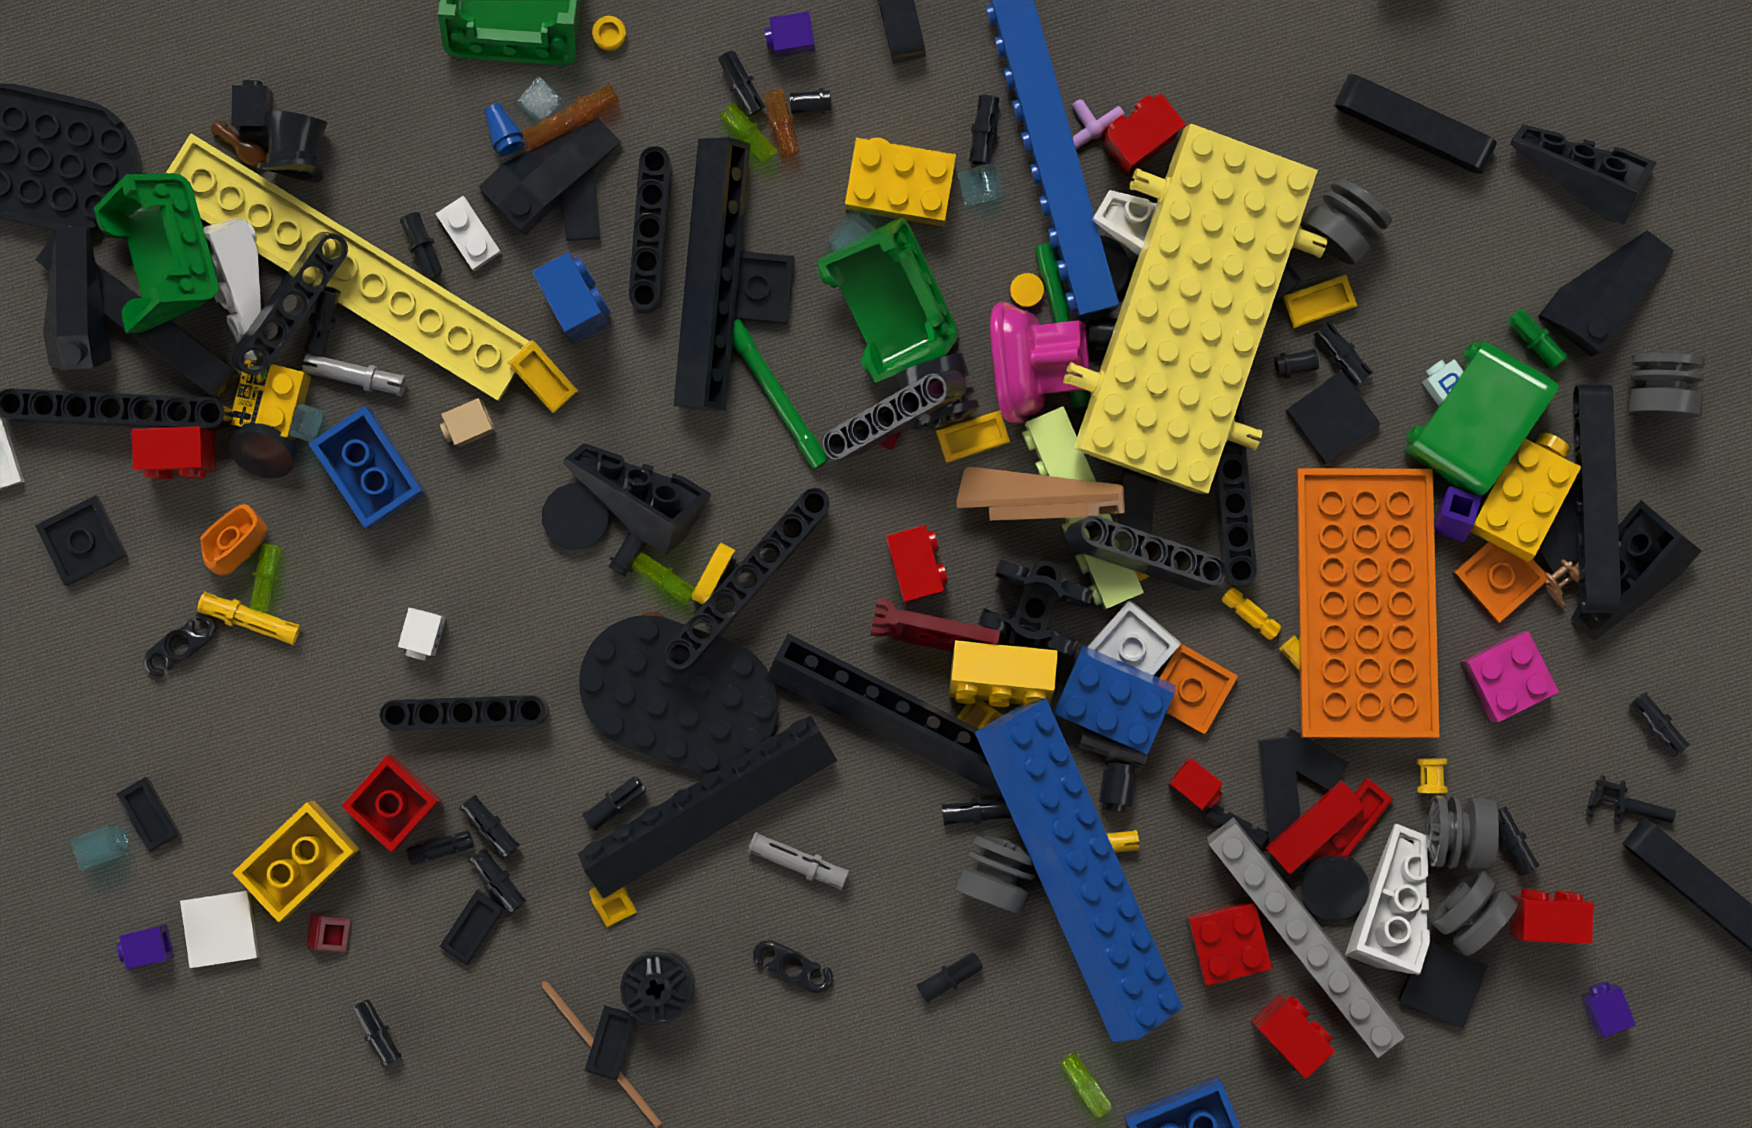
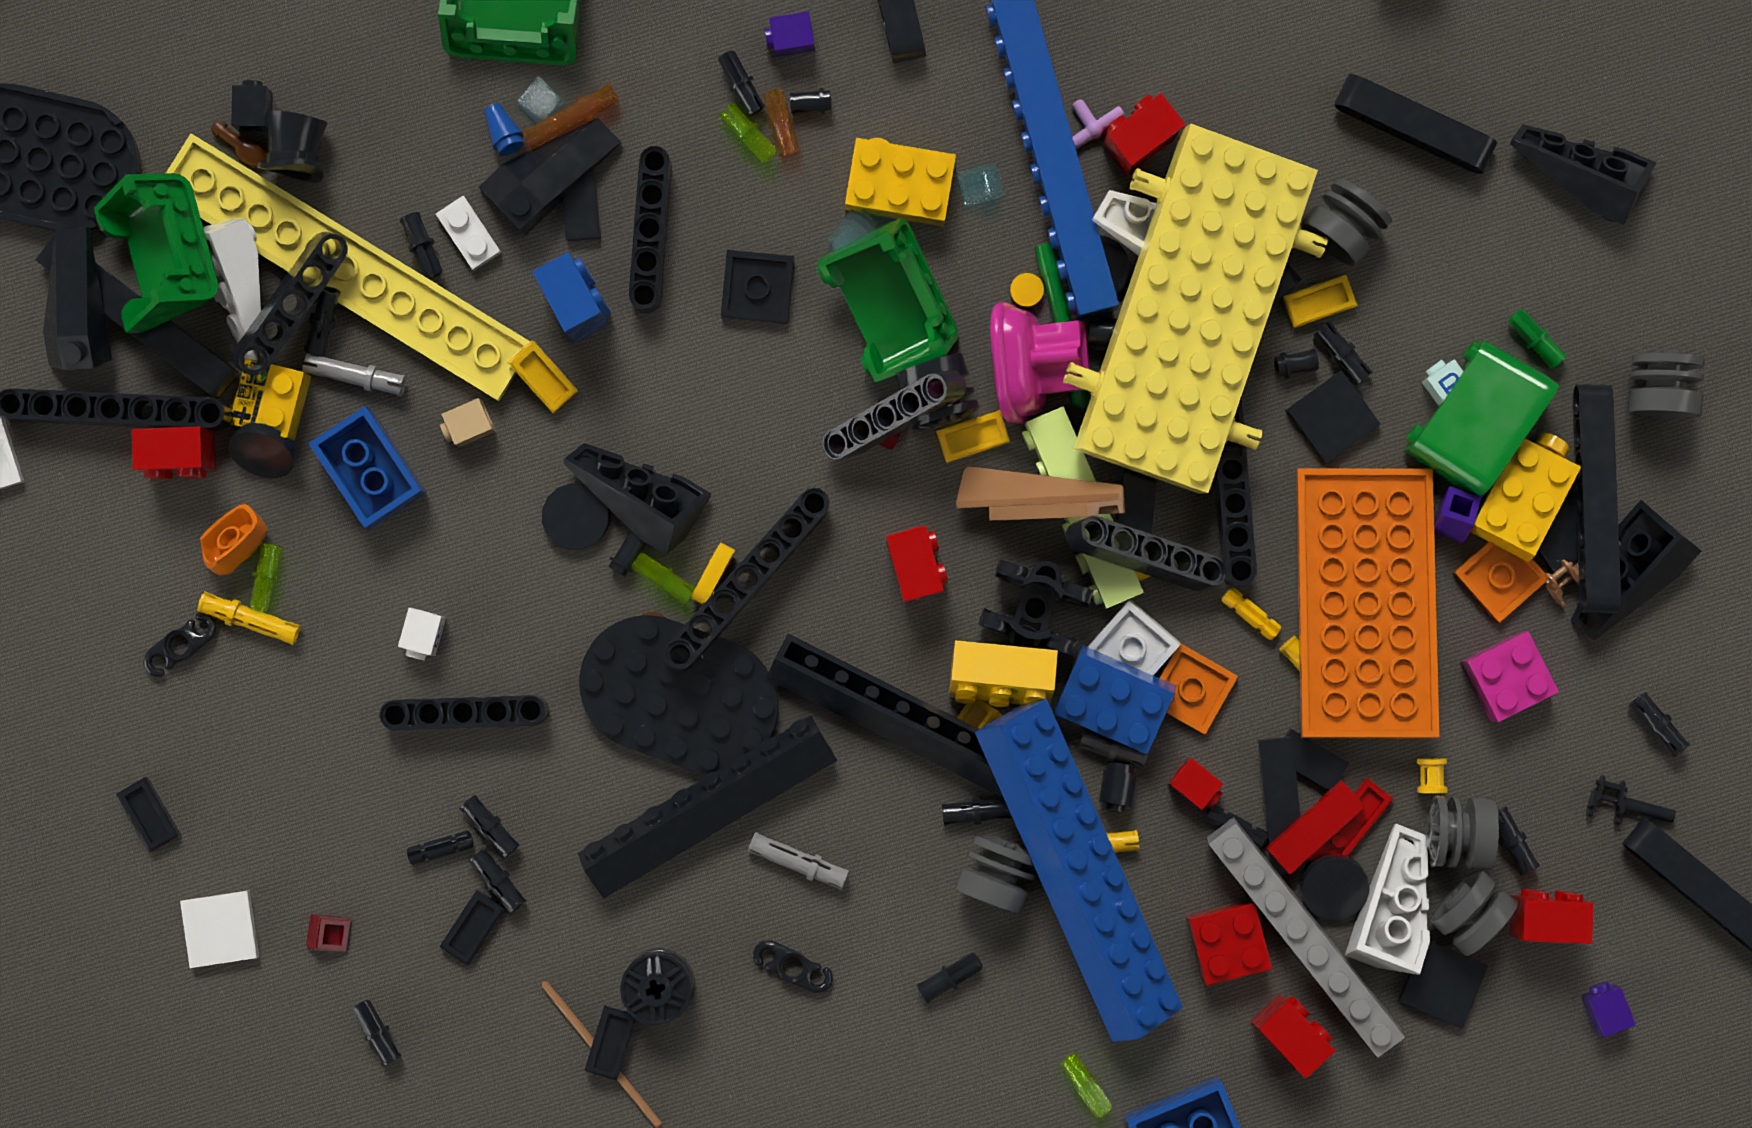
black tile [35,495,128,586] -> none
clear light blue brick [69,824,128,871] -> none
dark purple brick [117,924,174,969] -> none
yellow brick [232,800,360,922] -> none
clear light blue slope [290,404,324,442] -> none
red brick [341,755,443,852] -> none
black axle [582,776,646,831] -> none
yellow slope [589,886,637,927] -> none
yellow tile [592,16,627,51] -> none
black brick [673,137,751,411] -> none
green piece [732,318,830,470] -> none
dark red tile [870,597,1000,652] -> none
black pin [969,95,1000,165] -> none
black wedge [1538,230,1674,356] -> none

